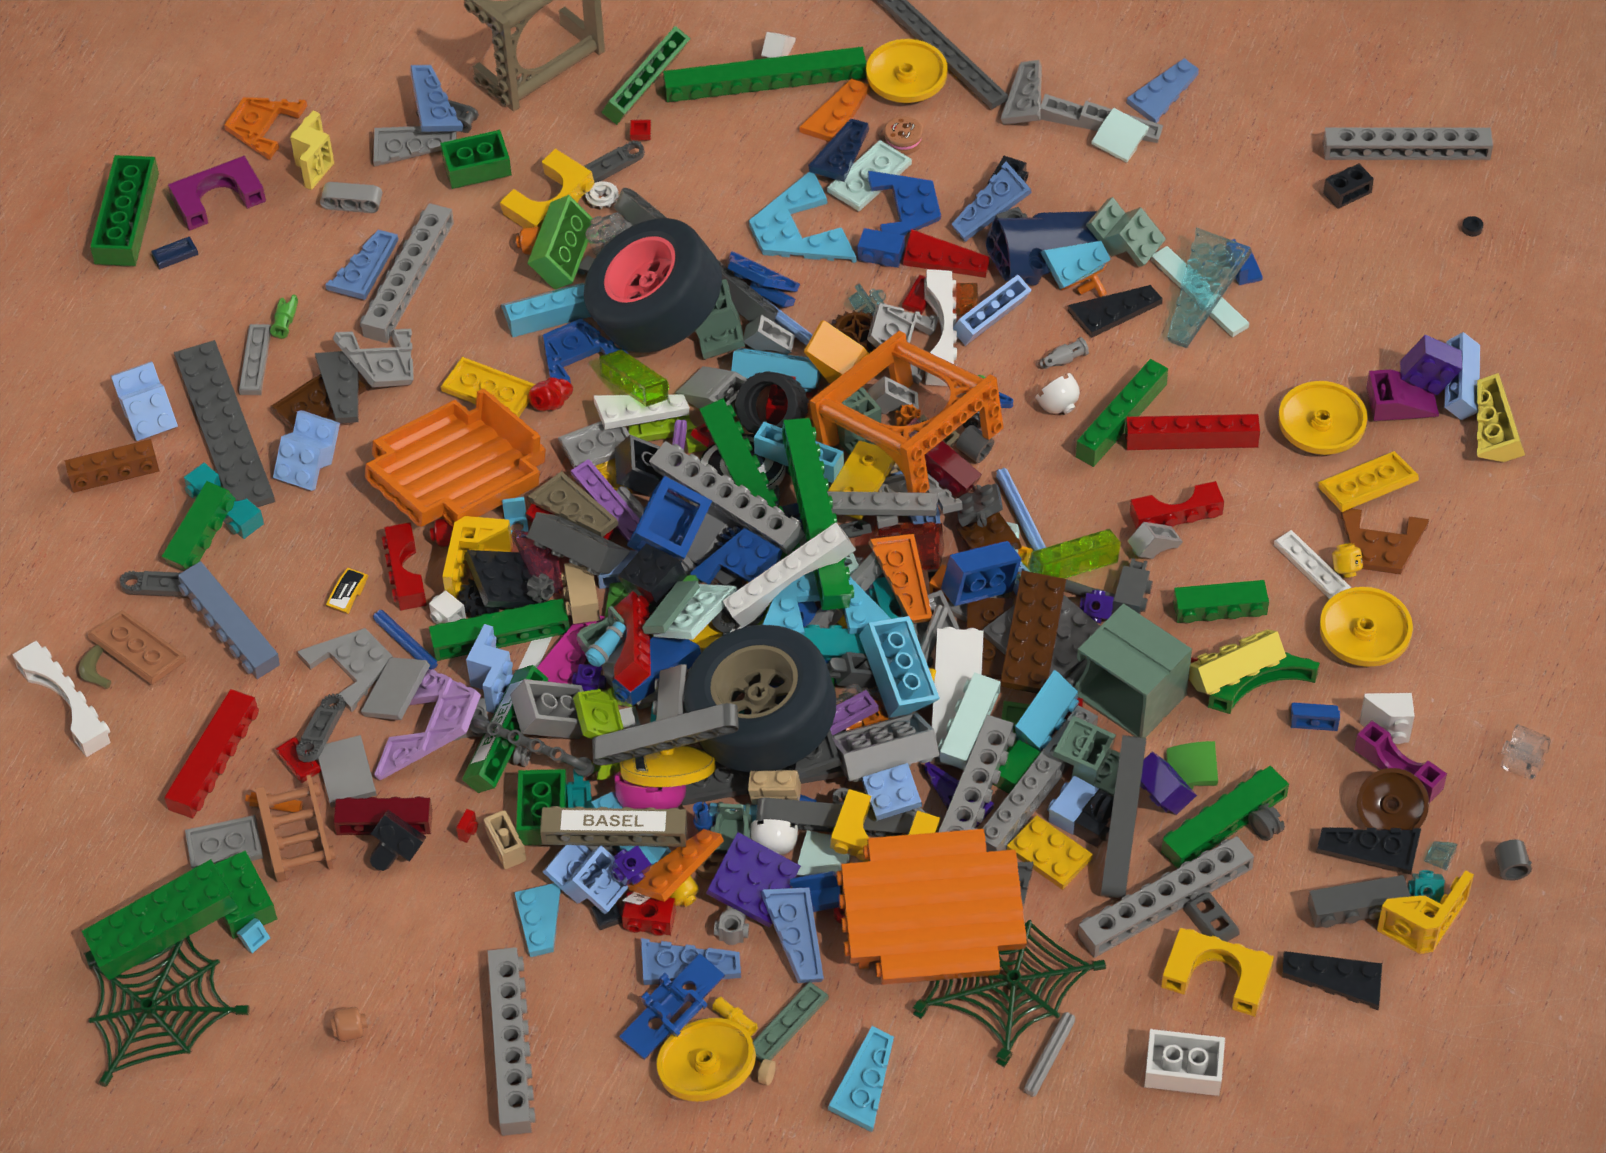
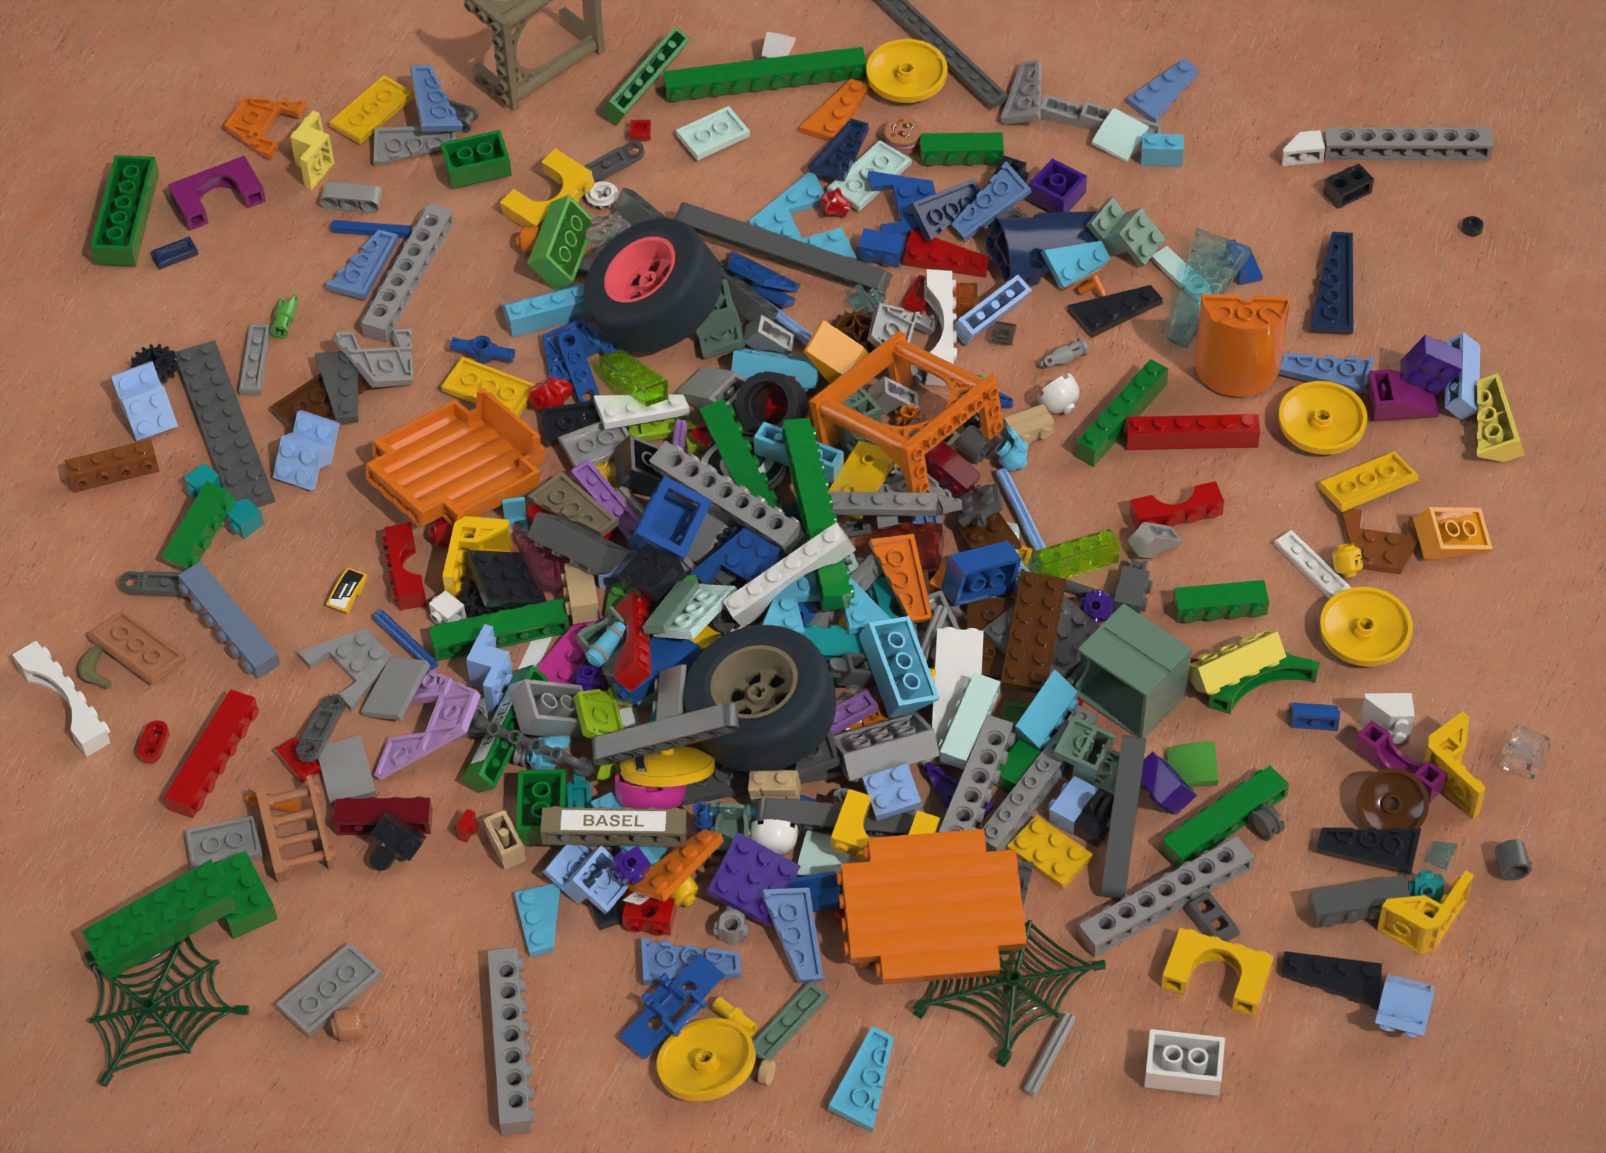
medium azure plate [237,918,270,953] -> none
dark grey gear [527,573,554,603] -> none
none -> black gear [131,344,178,383]
none -> red plate [137,720,170,764]
none -> light grey plate [276,942,383,1038]
none -> yellow plate [329,75,415,144]
none -> blue axle [331,220,413,238]
none -> blue pin [450,335,515,364]
none -> medium azure head [526,735,570,770]
none -> black wing [541,401,601,447]
none -> blue plate [558,331,599,403]
none -> dark grey beam [675,202,892,295]
none -> light aqua plate [676,106,750,161]
none -> red rock [819,187,852,217]
none -> dark blue wing [909,179,980,243]
none -> green brick [920,132,1004,166]
none -> clear smoke plate [991,321,1017,346]
none -> medium azure head [995,424,1029,472]
none -> tan brick [1003,404,1055,445]
none -> dark purple brick [1028,158,1087,212]
none -> medium azure brick [1141,133,1184,167]
none -> orange cylinder [1194,294,1290,397]
none -> medium blue wing [1279,353,1375,395]
none -> white slope [1281,130,1325,166]
none -> dark blue wing [1310,232,1353,334]
none -> light blue bracket [1375,974,1436,1038]
none -> light orange slope [1413,507,1492,560]
none -> yellow bracket [1423,711,1486,819]

